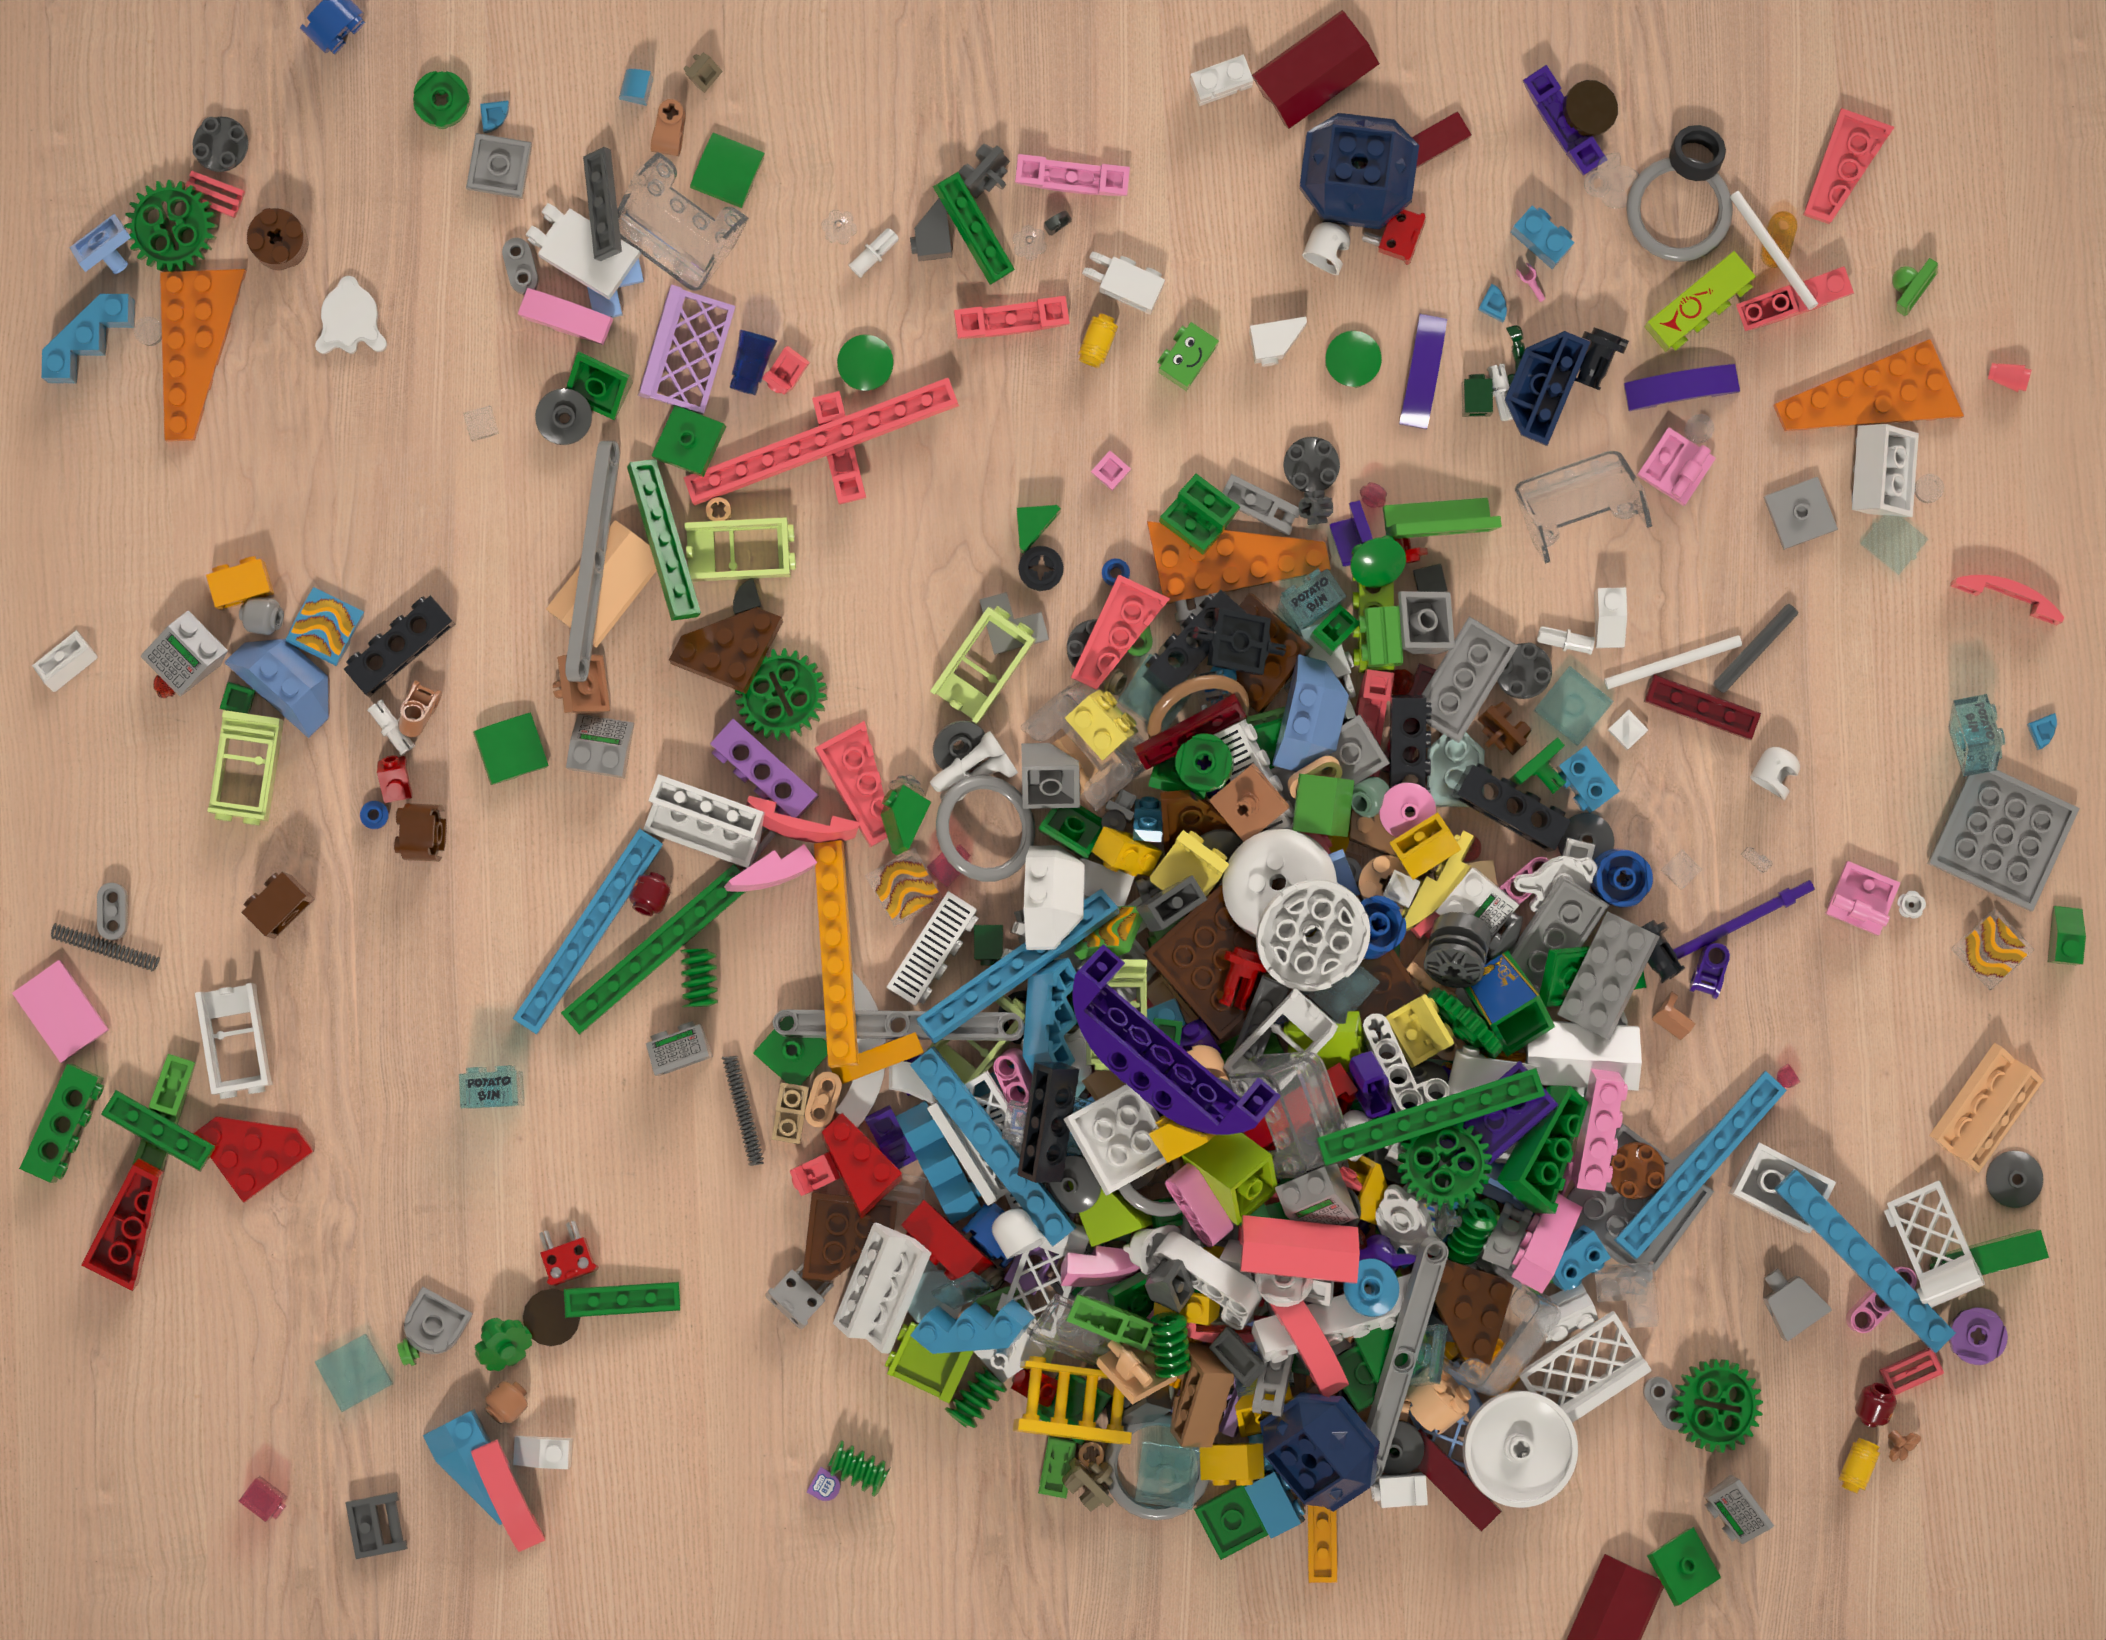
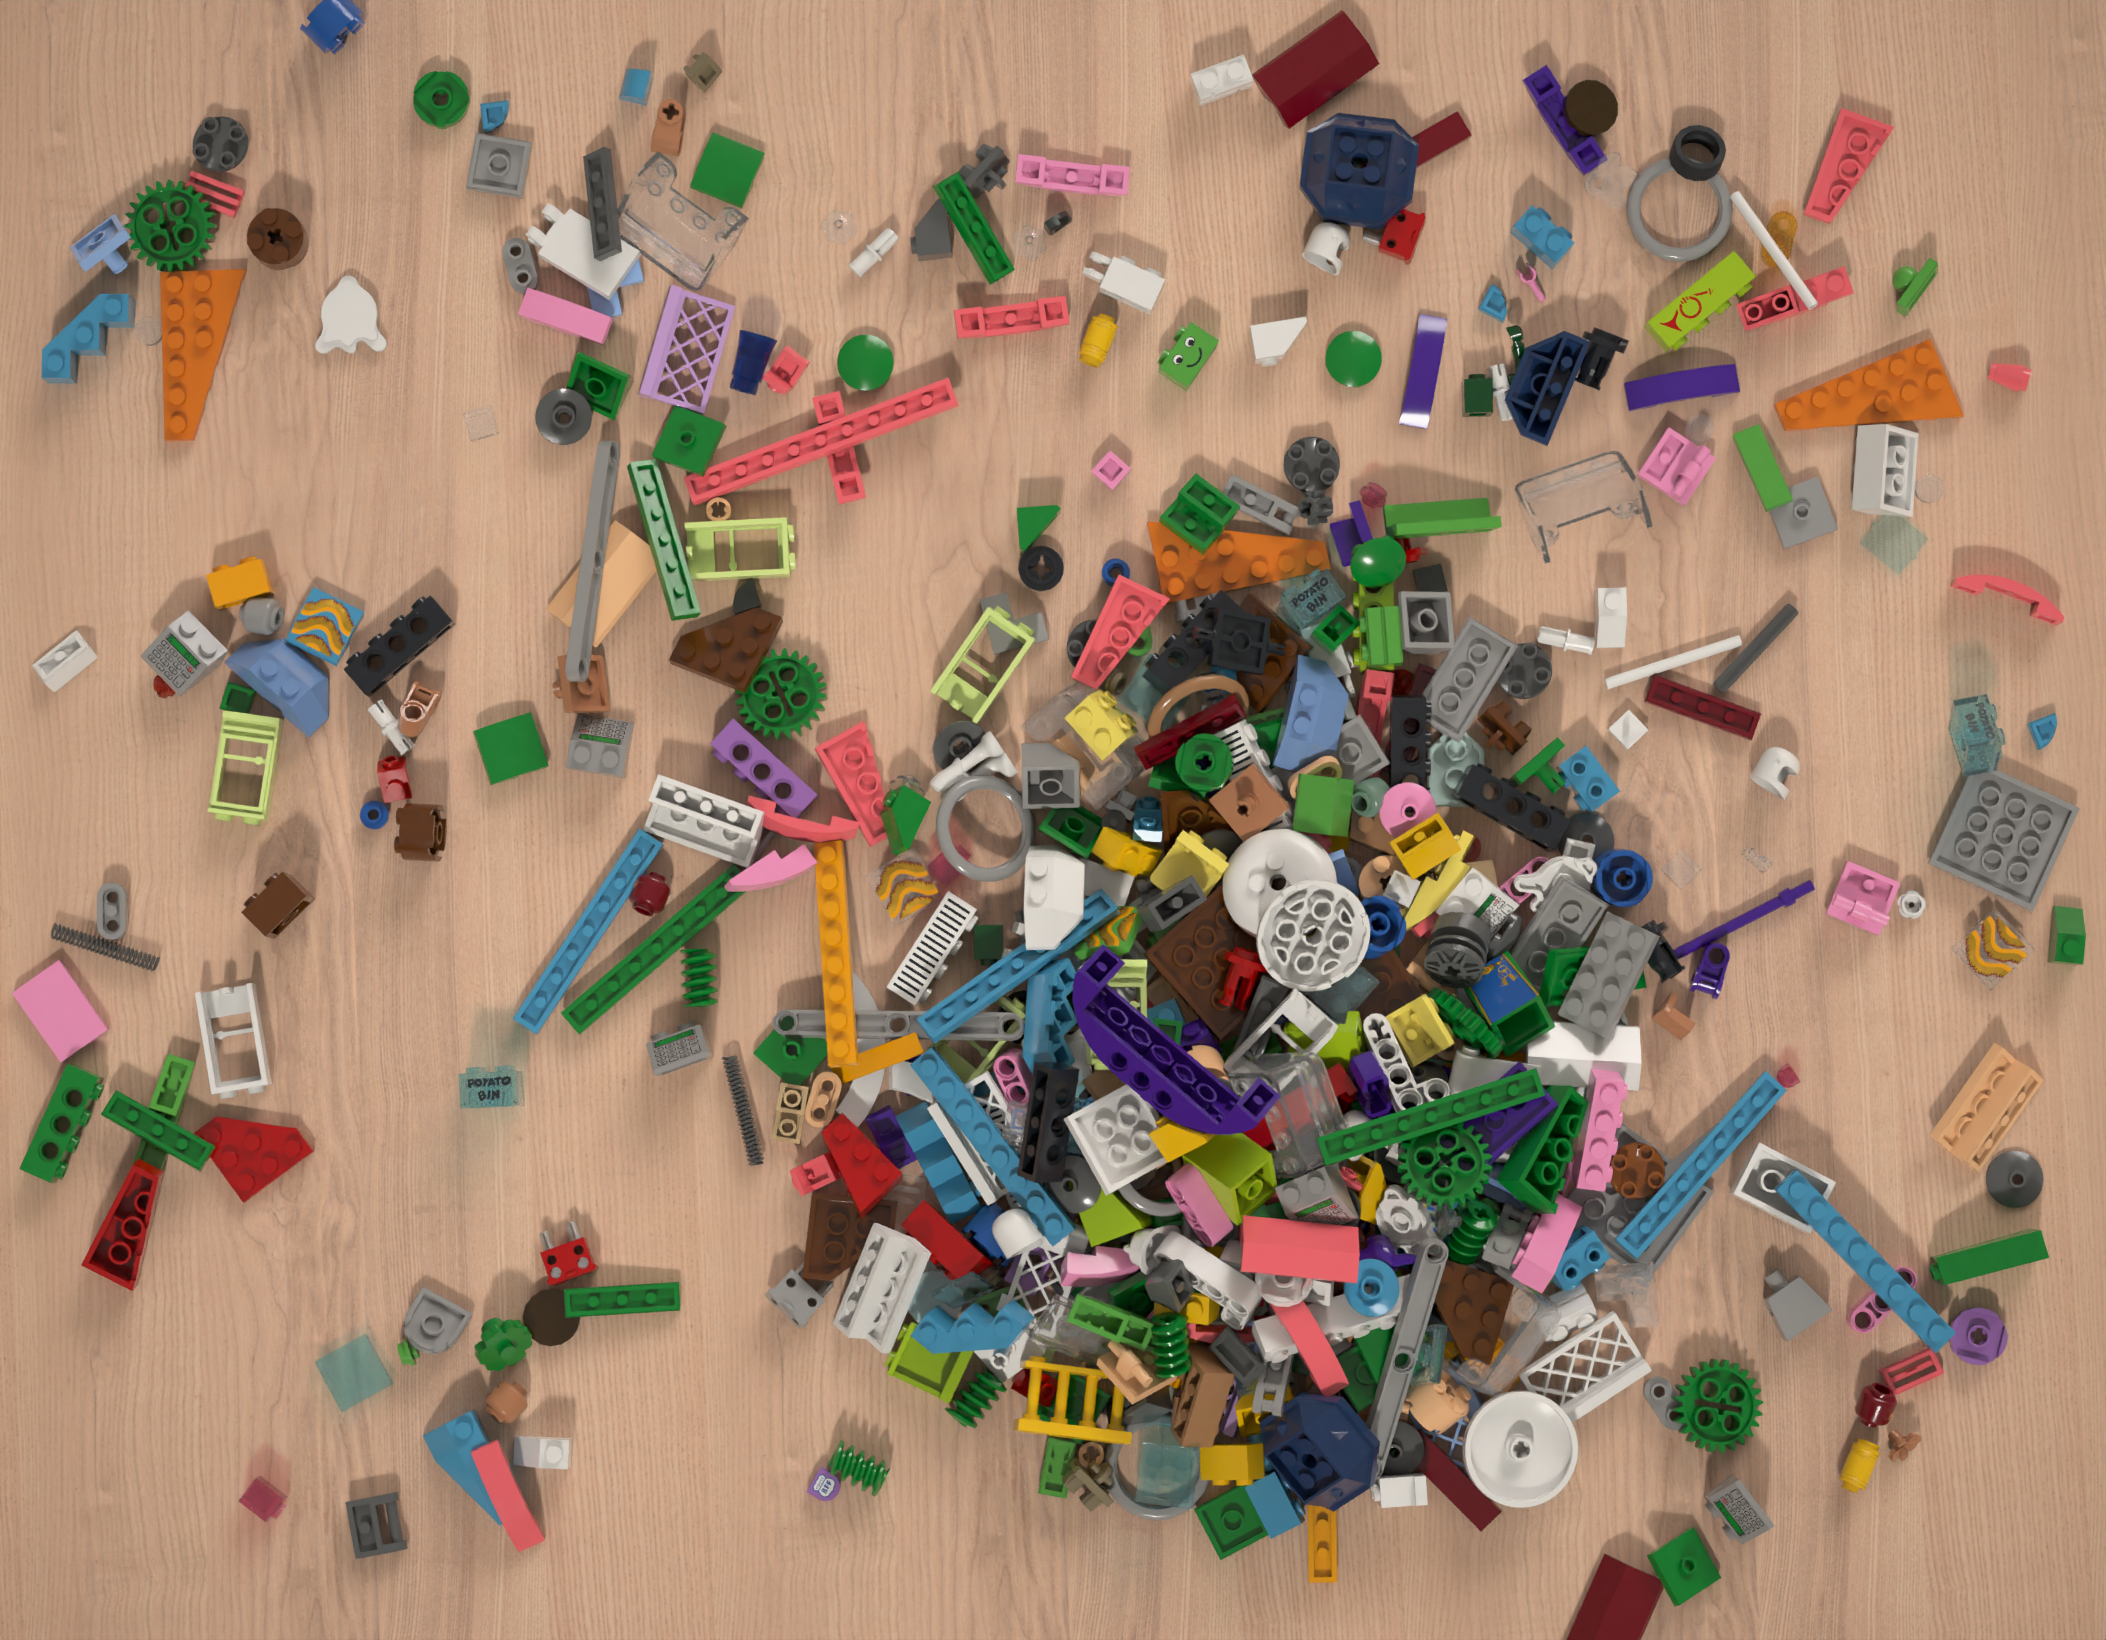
clear light blue tile [1533,666,1614,746] -> none
white piece [1884,1181,1985,1308] -> none
none -> bright green tile [1732,424,1793,512]

